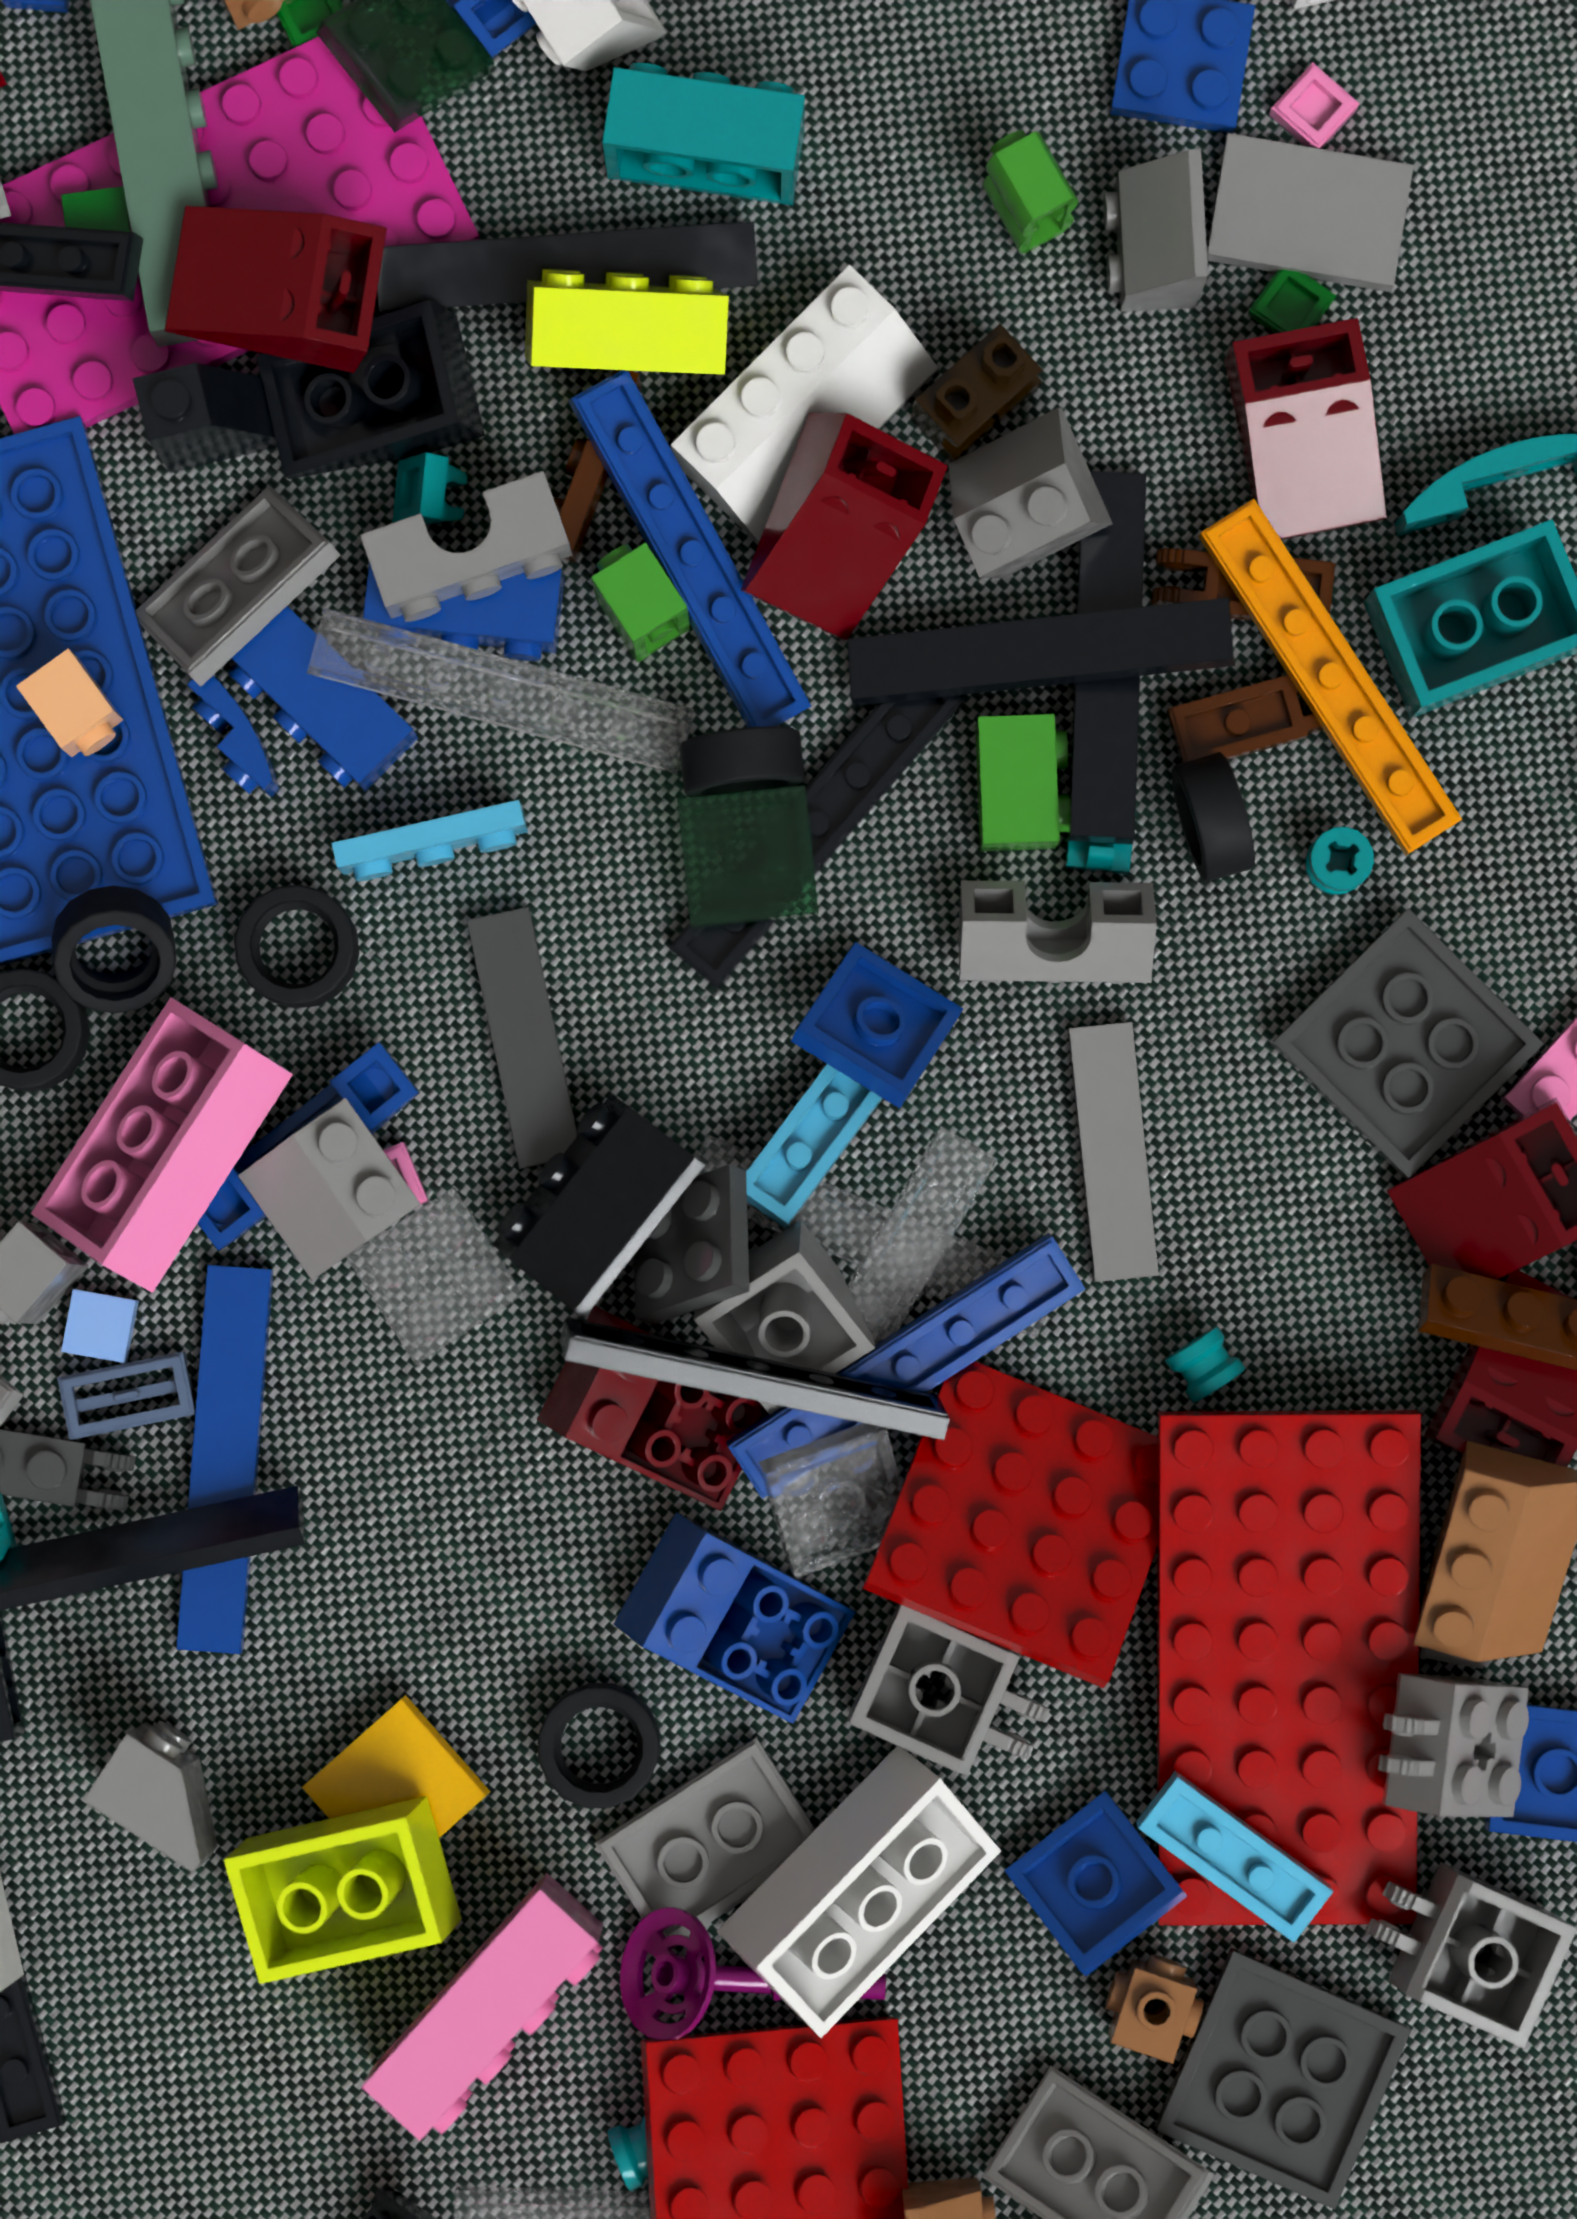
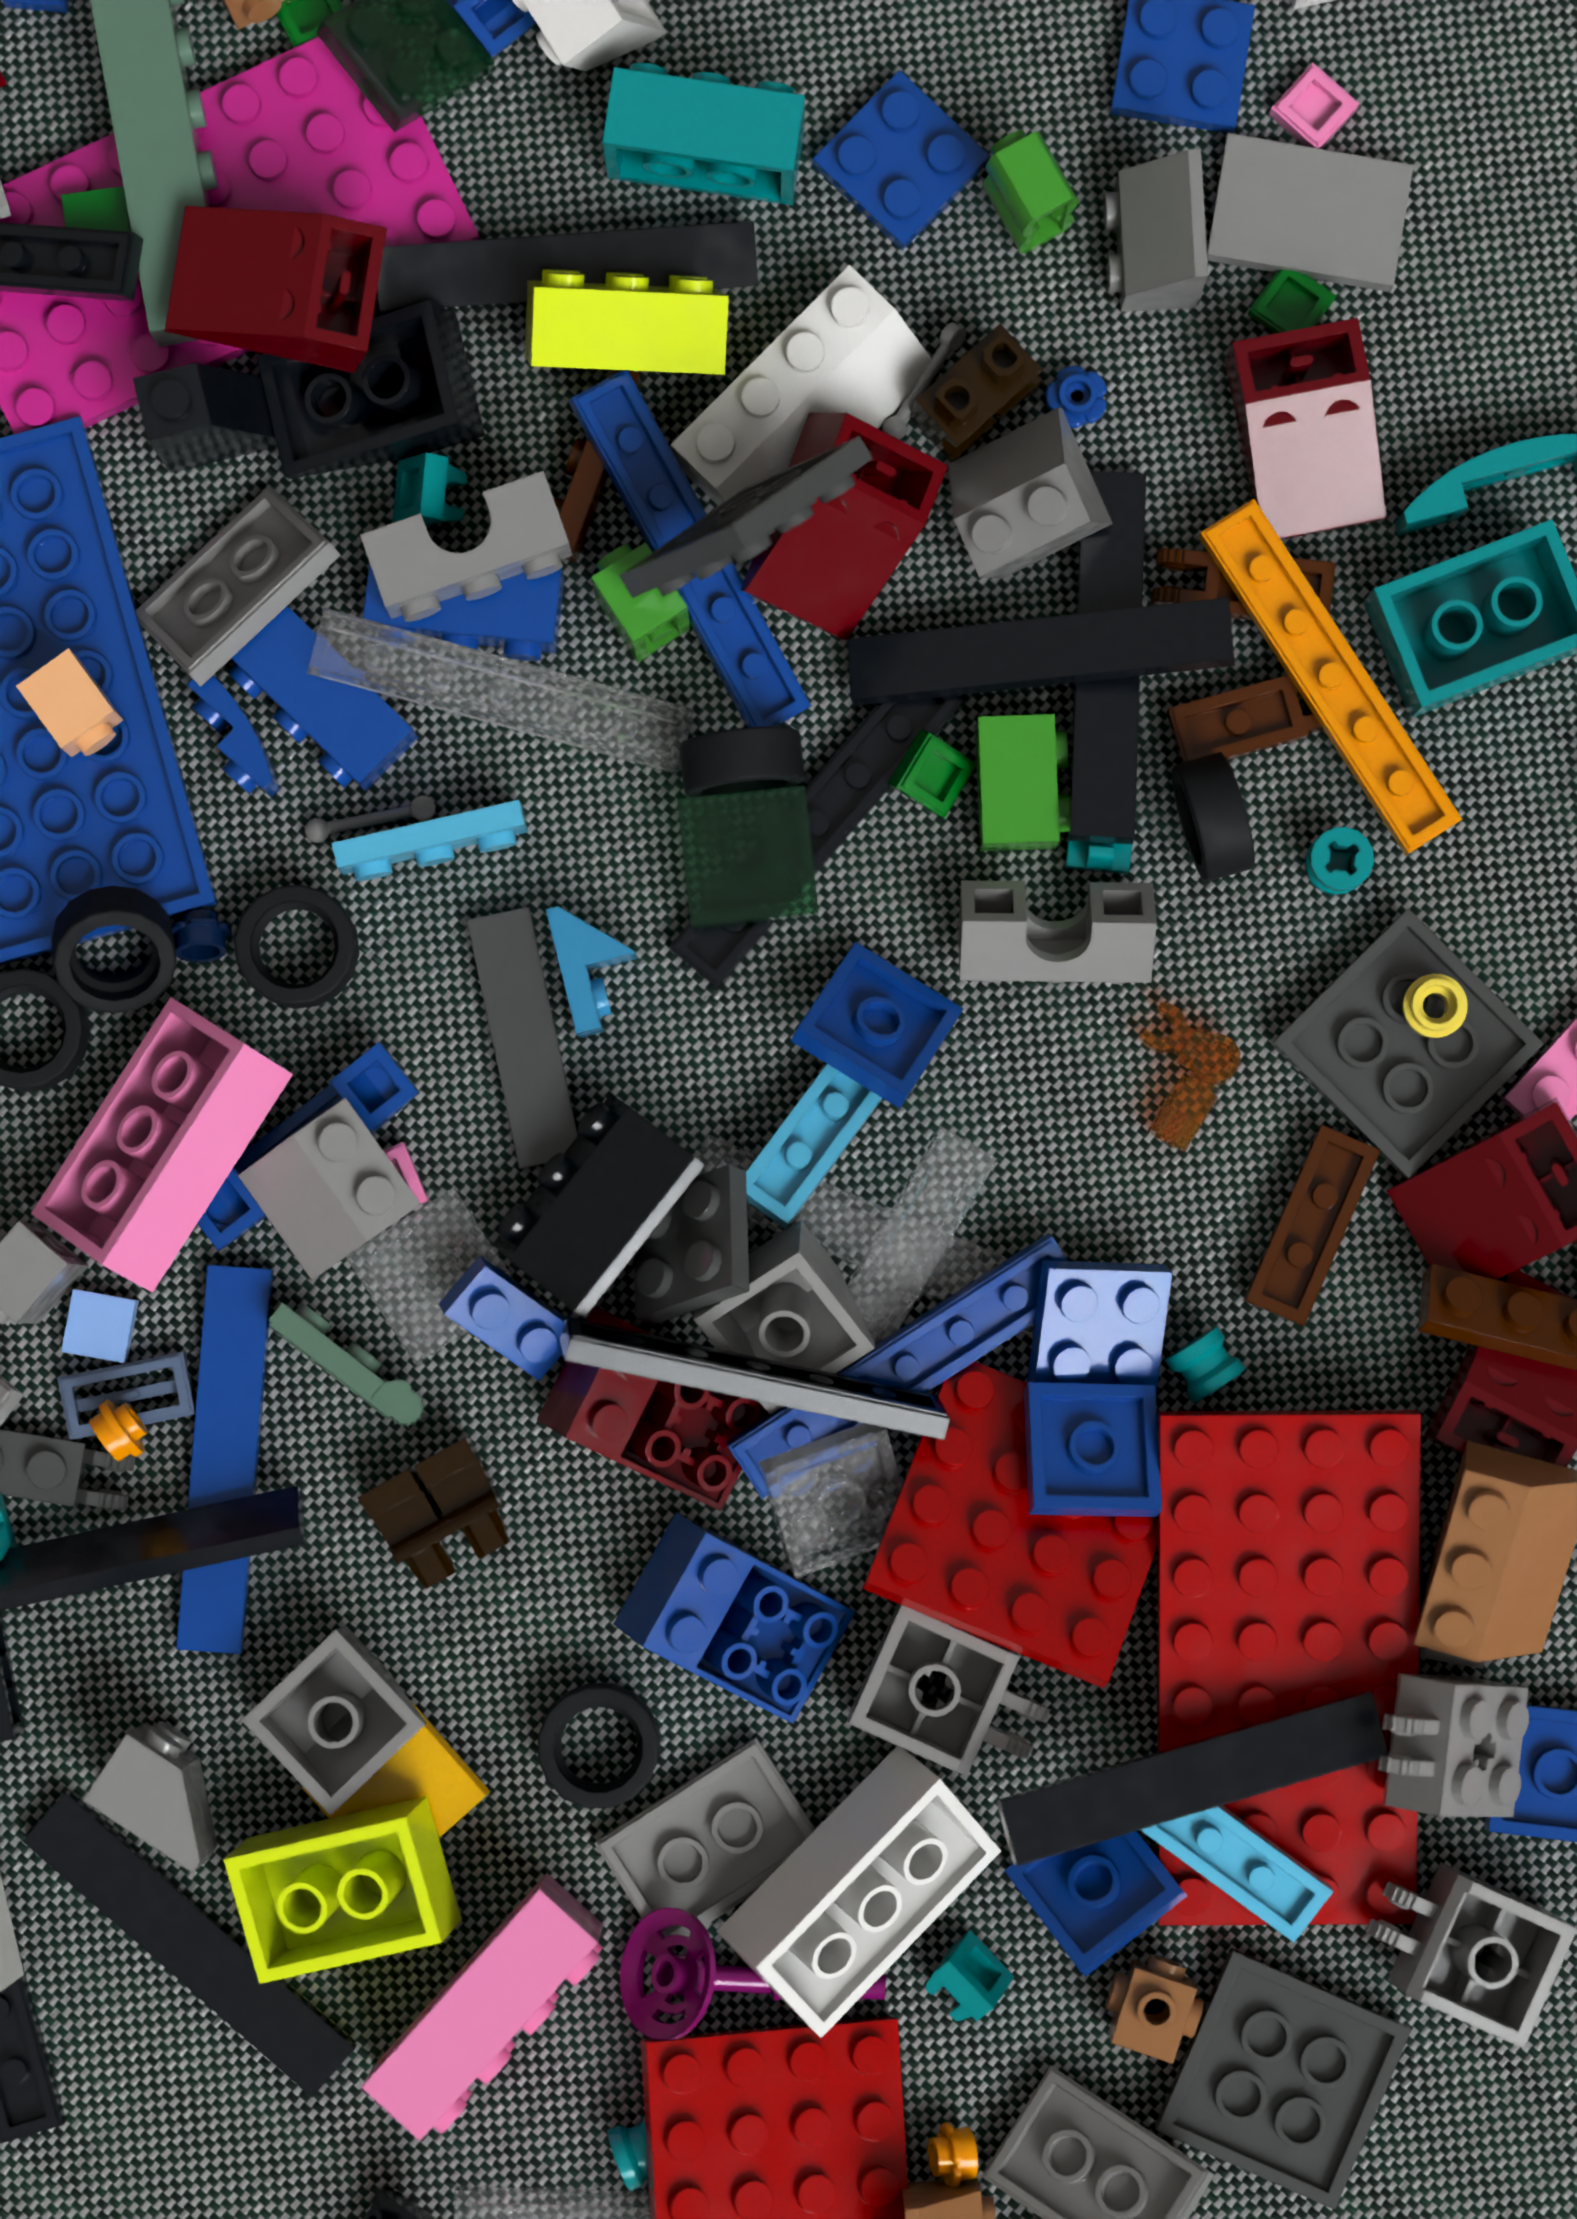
light grey tile [1068,1022,1159,1282] -> none
none -> black tile [23,1790,357,2098]
none -> light orange plate [89,1399,148,1462]
none -> dark blue plate [172,910,232,963]
none -> light grey slope [241,1626,427,1816]
none -> sand green hinge [268,1302,425,1429]
none -> light grey hinge [305,796,436,843]
none -> dark brown hips [357,1436,510,1589]
none -> plate [439,1256,569,1381]
none -> dark azure slope [546,906,638,1038]
none -> dark grey plate [619,436,873,598]
none -> blue plate [812,70,990,251]
none -> light grey hinge [882,322,966,440]
none -> green tile [888,729,977,819]
none -> teal tile [925,1930,1015,2021]
none -> light orange plate [927,2122,978,2188]
none -> black tile [996,1691,1389,1866]
none -> blue plate [1023,1382,1162,1517]
none -> plate [1027,1260,1173,1393]
none -> blue plate [1045,366,1107,428]
none -> clear orange bar [1140,1002,1241,1152]
none -> reddish brown plate [1243,1125,1380,1326]
none -> light yellow plate [1402,974,1468,1038]

